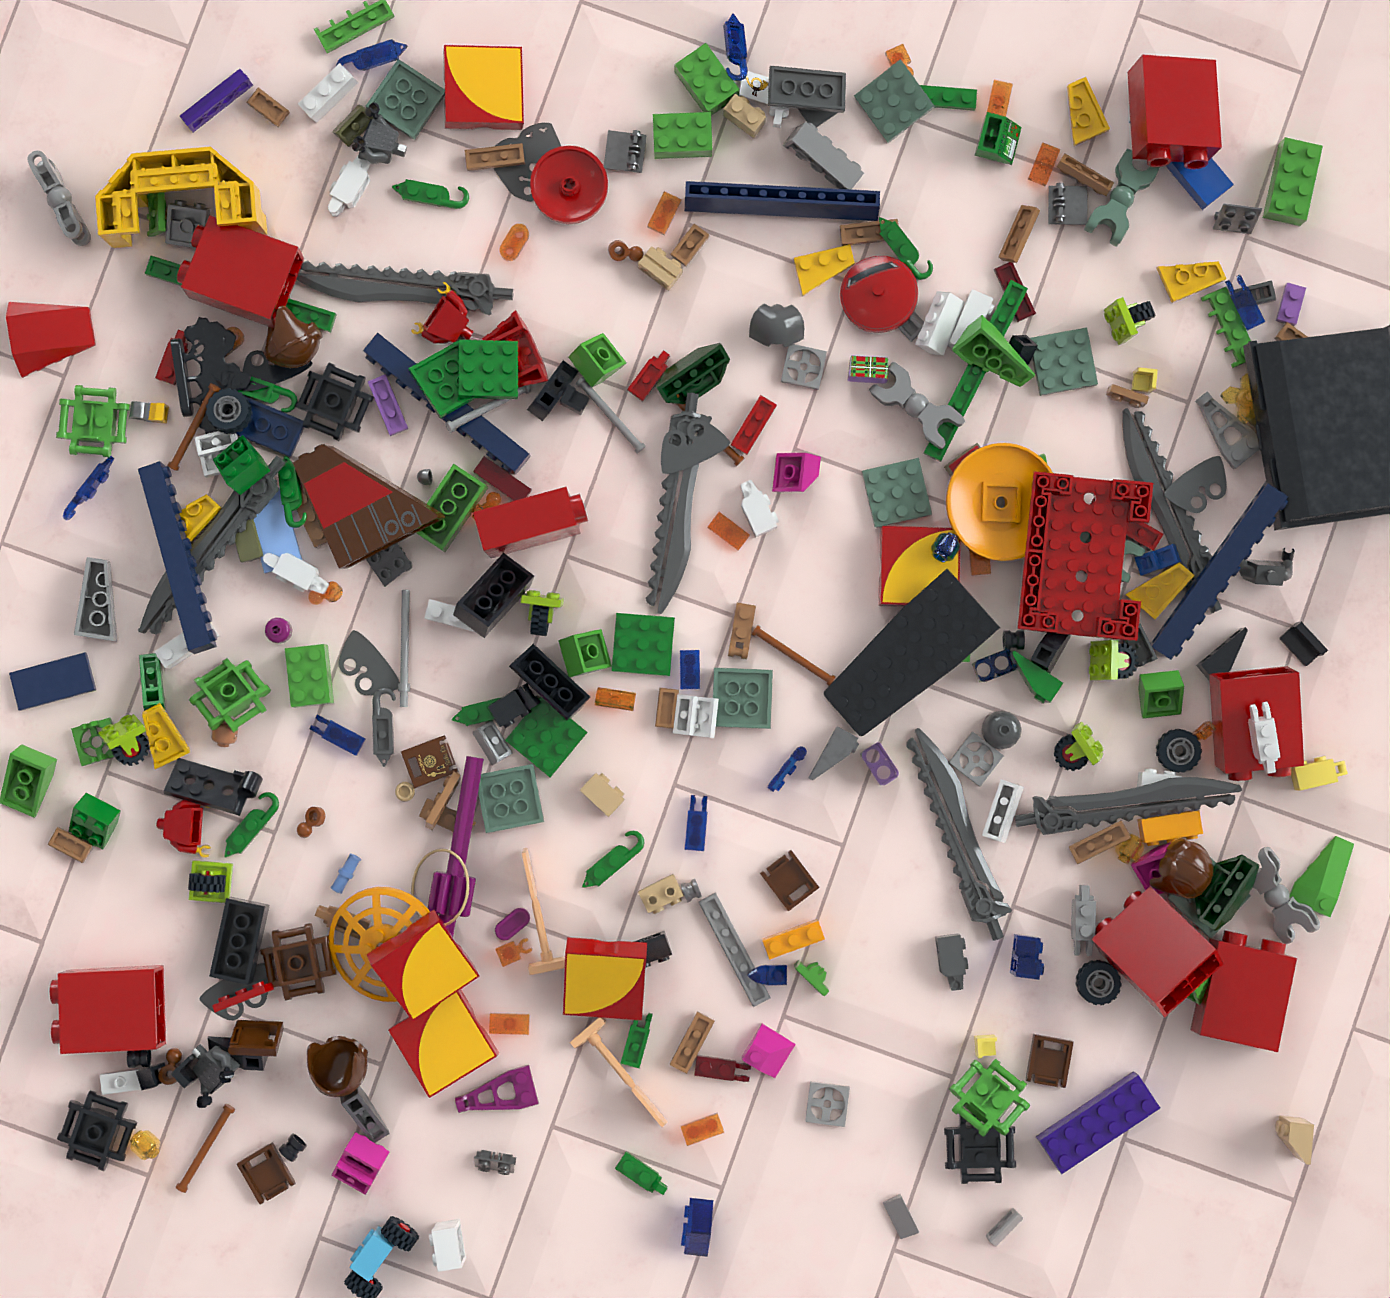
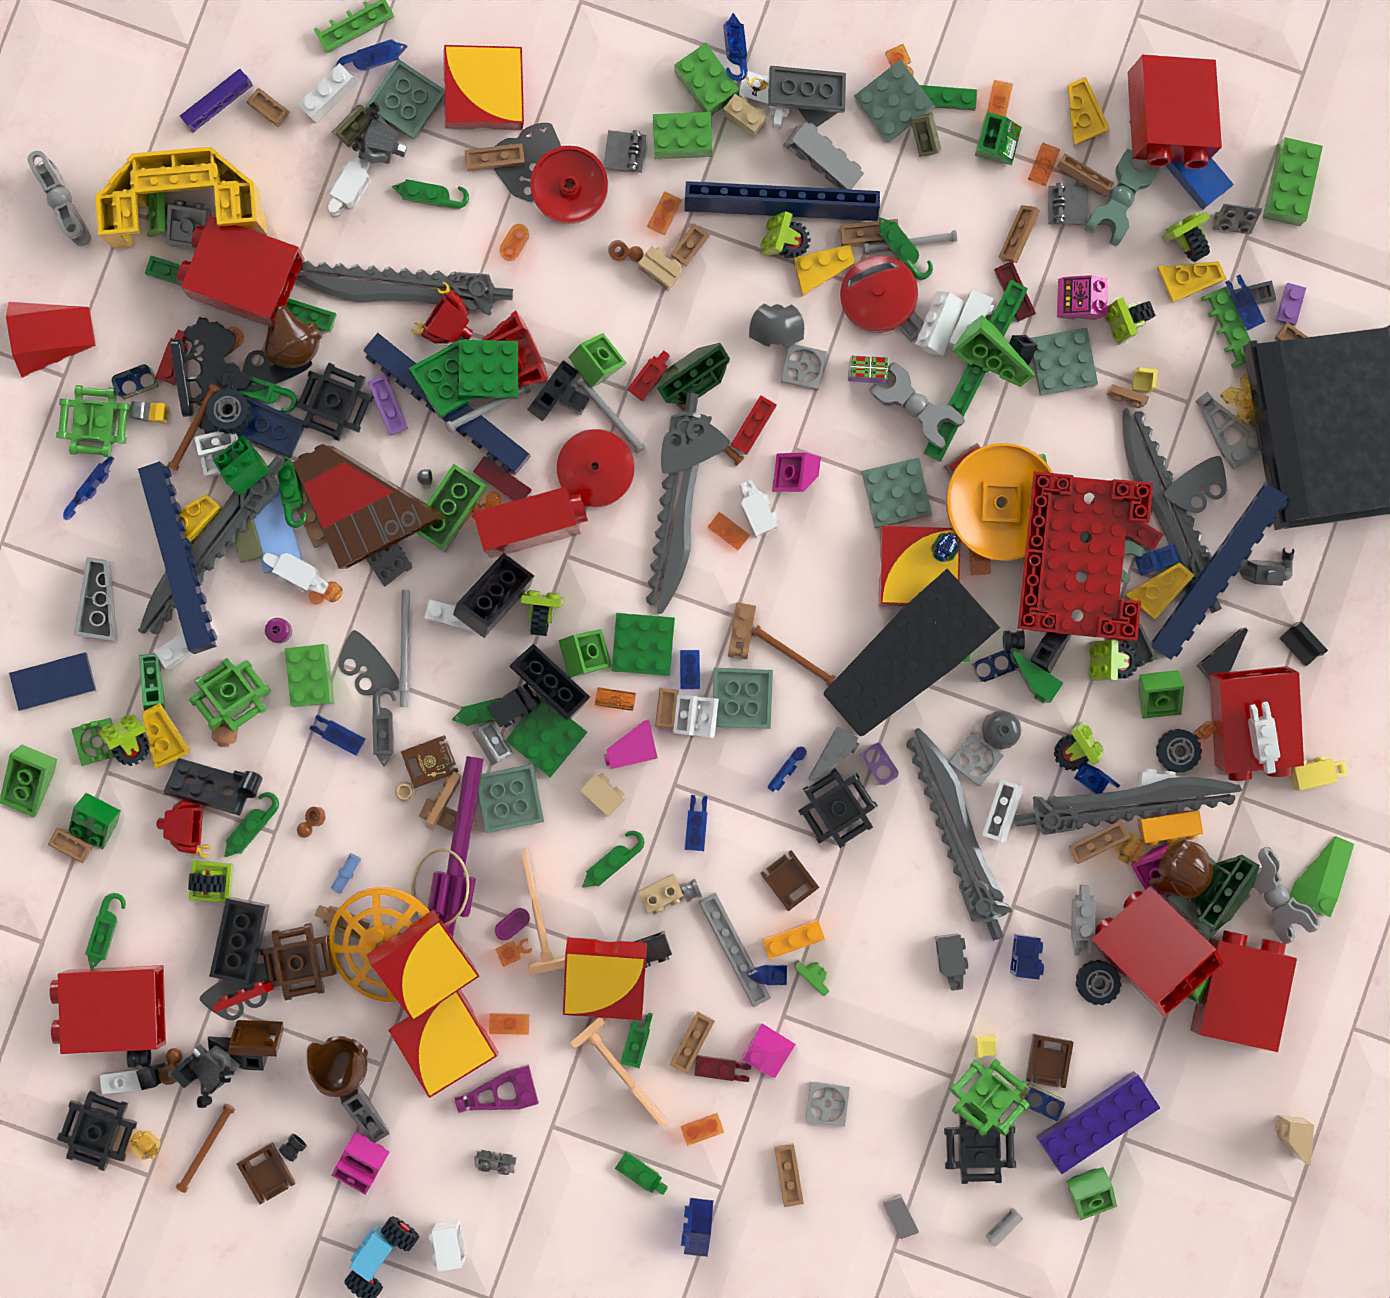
none -> green plate [85,893,126,969]
none -> clear blue piece [111,364,159,400]
none -> red dish [557,429,635,507]
none -> dark pink slope [604,720,658,769]
none -> lime plate [760,211,811,259]
none -> medium nougat plate [774,1143,804,1207]
none -> black brick [798,768,878,849]
none -> light grey bar [863,230,957,254]
none -> olive slope [910,112,941,157]
none -> clear blue piece [1020,1084,1065,1121]
none -> dark pink piece [1057,275,1108,320]
none -> bright green slope [1067,1167,1117,1221]
none -> clear blue panel [1074,762,1120,794]
none -> plate [1161,212,1210,262]

